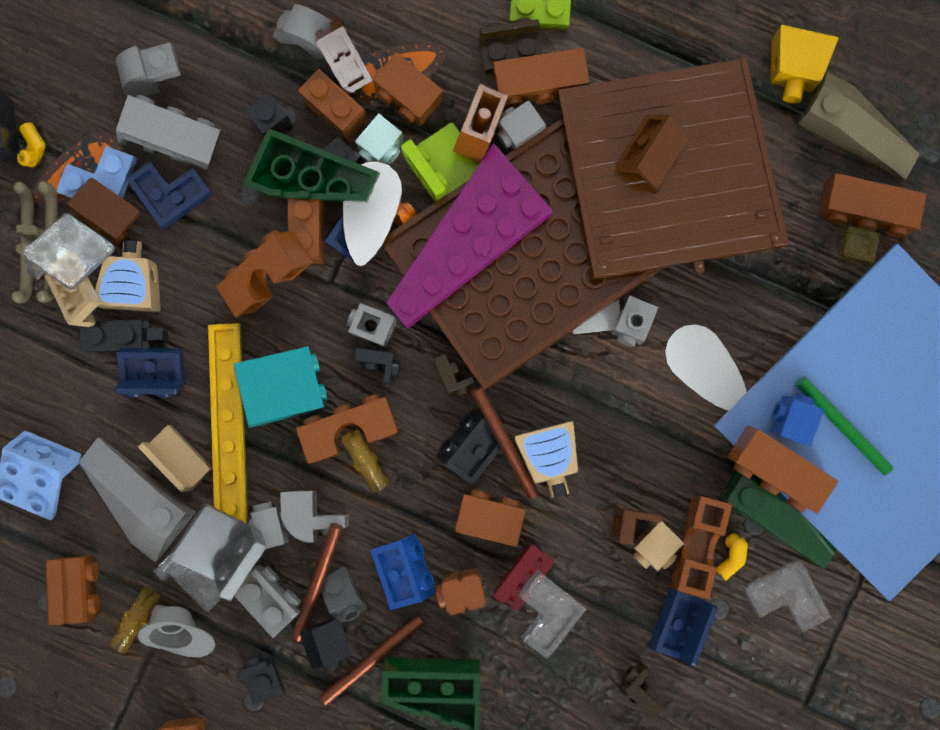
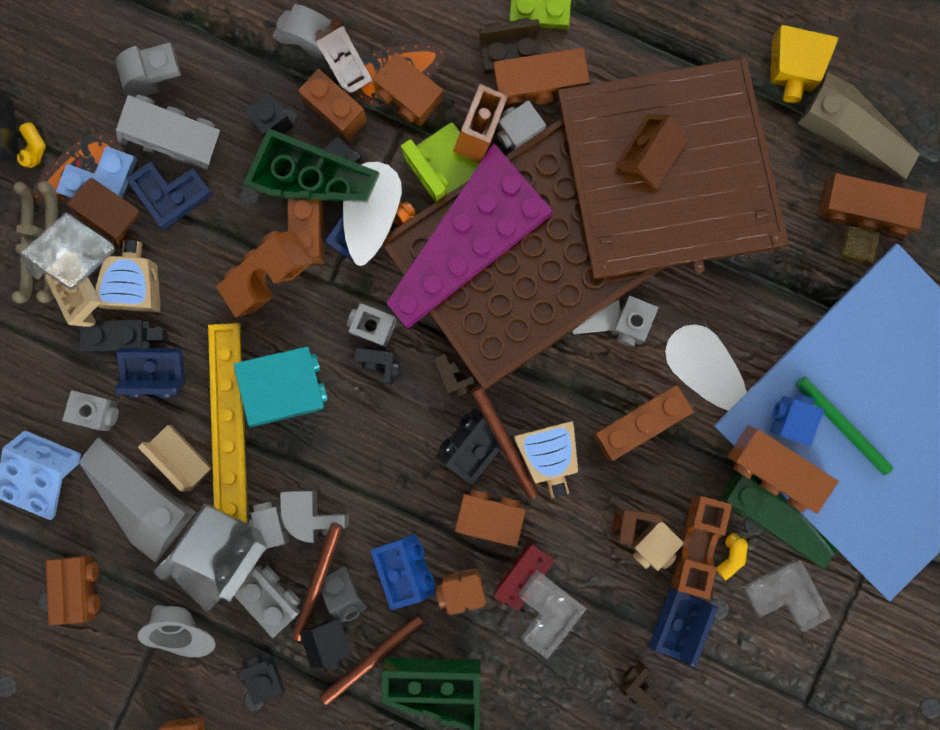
clear yellow pin [109,587,160,653] -> none
dark orange arch [296,394,400,464] -> none
clear yellow pin [341,430,389,492] -> none
light aqua brick [355,114,404,164] -> none
none -> light grey brick [62,390,119,431]
none -> dark orange brick [592,385,694,461]

